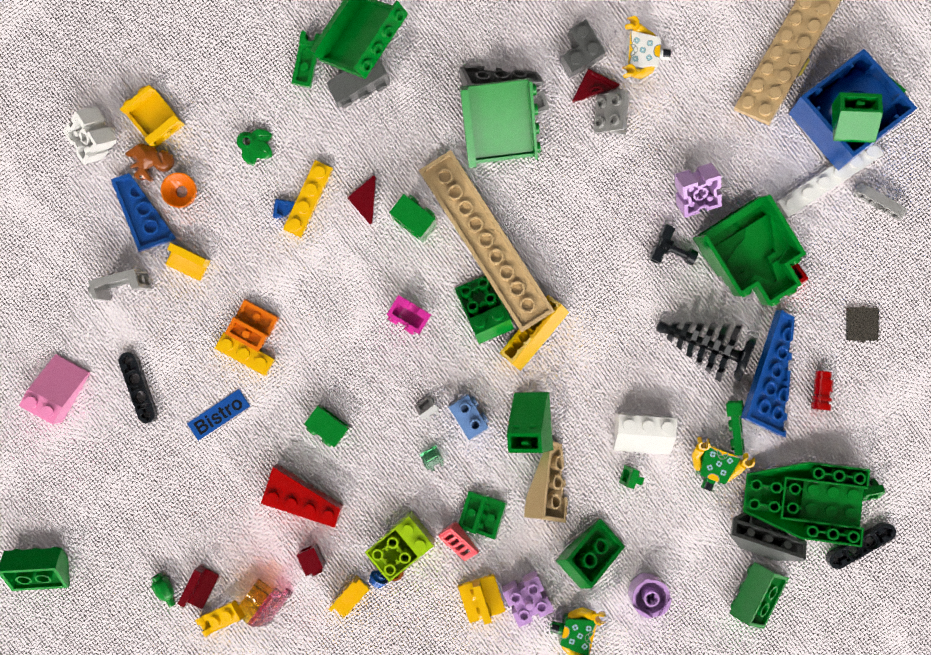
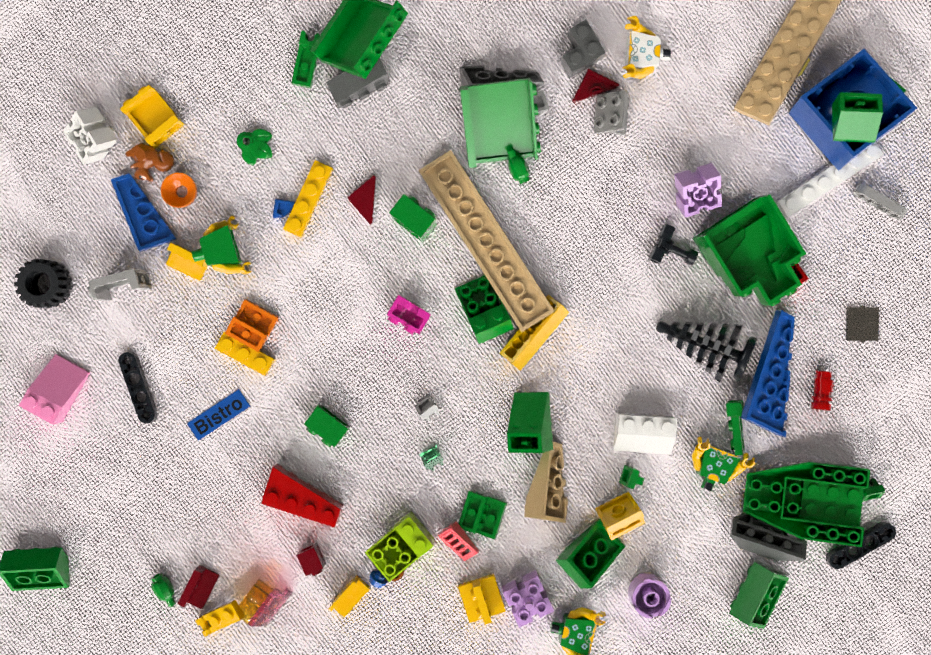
medium blue brick [448,394,489,440] -> none
none -> black tyre [14,259,73,308]
none -> green torso [191,216,252,275]
none -> green plant [507,149,530,184]
none -> yellow bracket [595,491,645,540]

